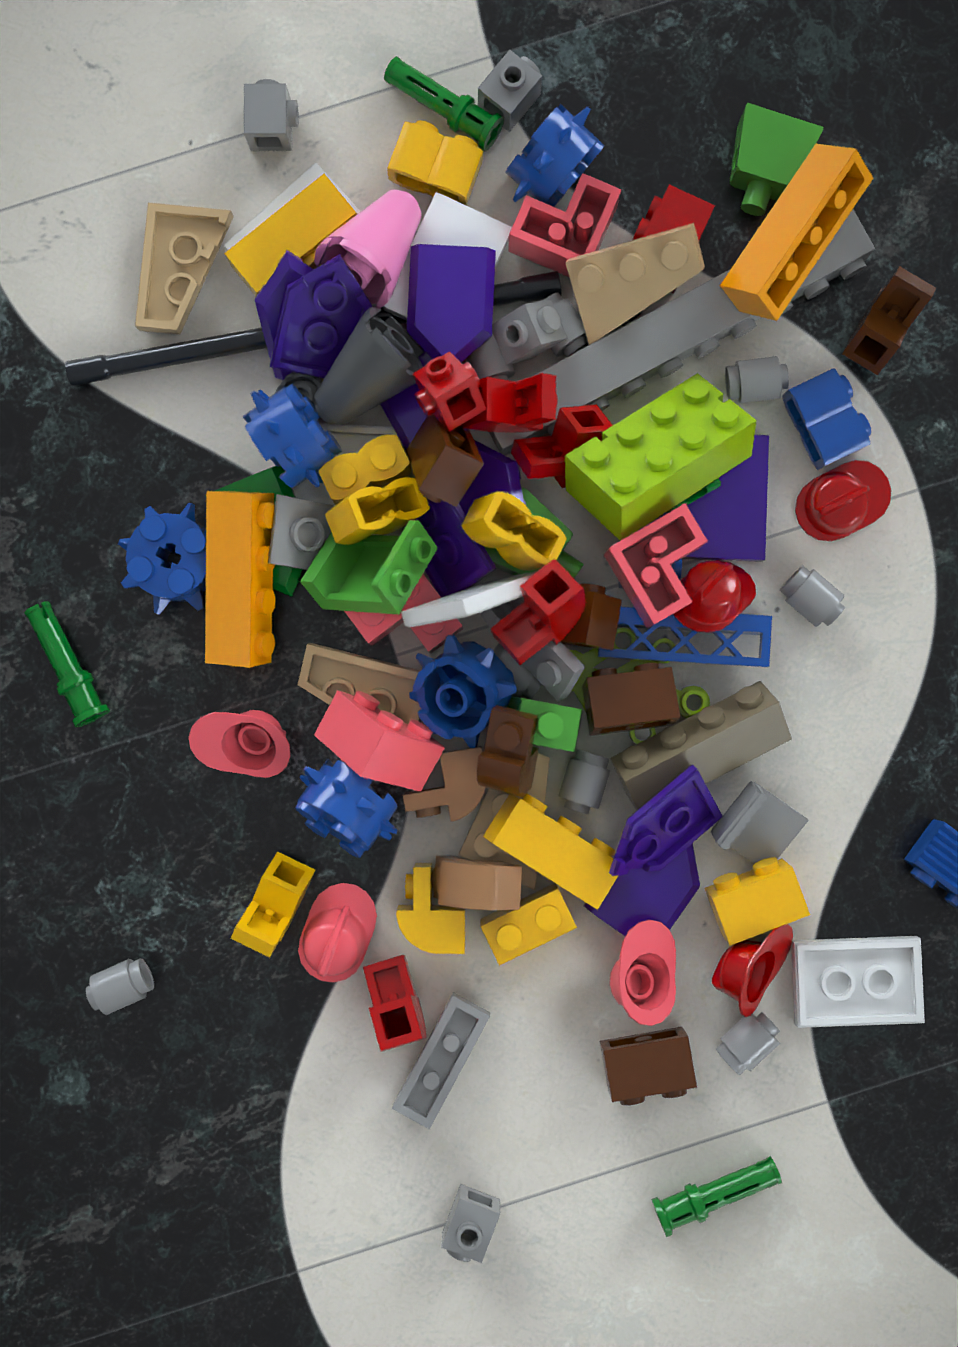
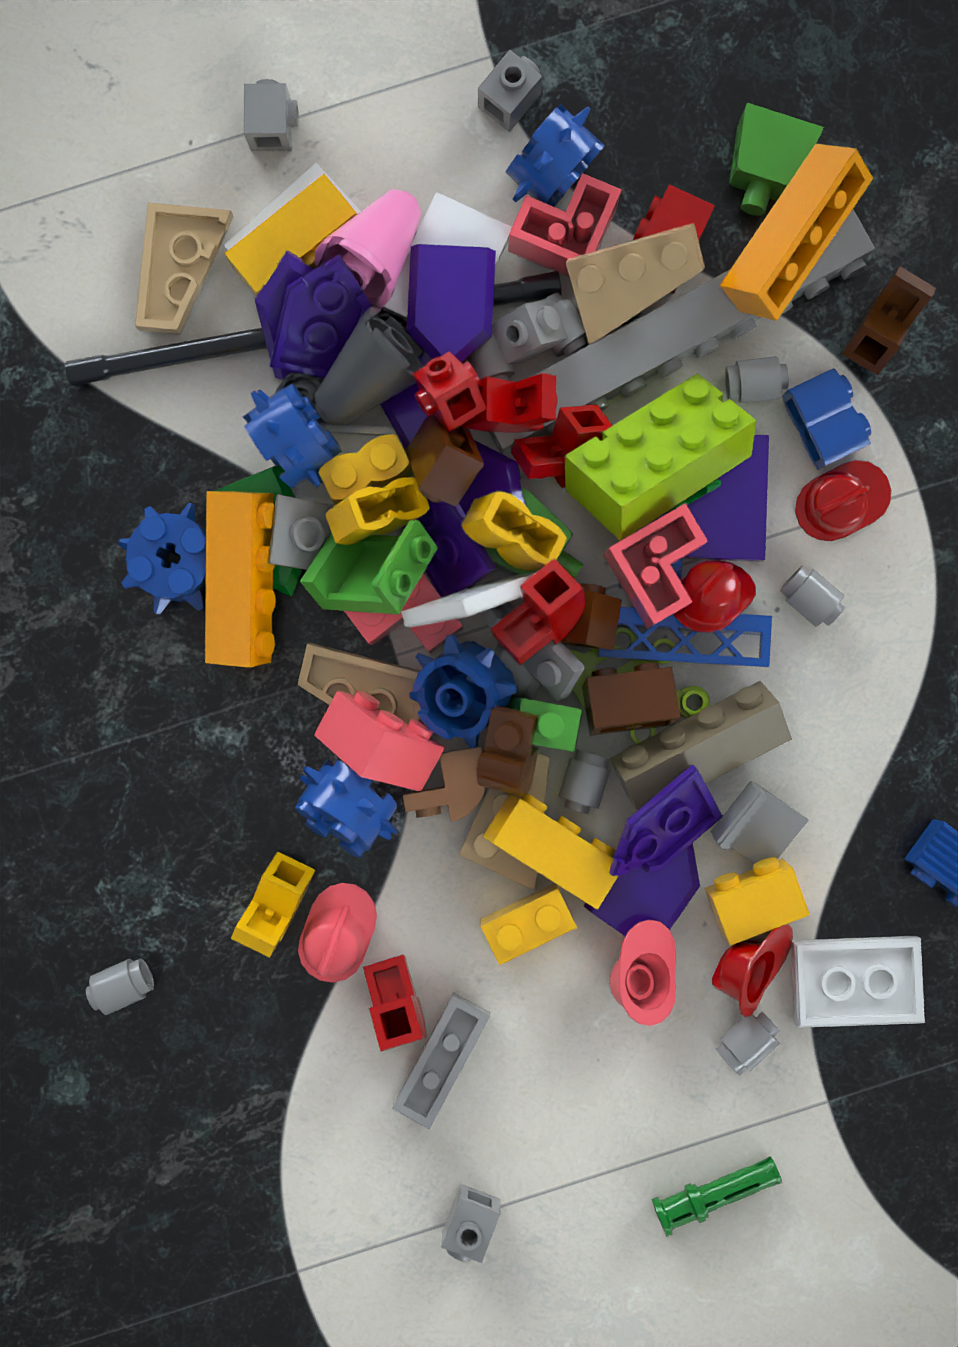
green pin [24,601,110,727] -> none
coral piece [188,710,291,778] -> none
green pin [384,56,504,151] -> none
yellow brick [387,120,483,206] -> none
yellow brick [396,863,465,954] -> none
medium nougat brick [431,855,522,910] -> none
reddish brown brick [600,1027,697,1105] -> none

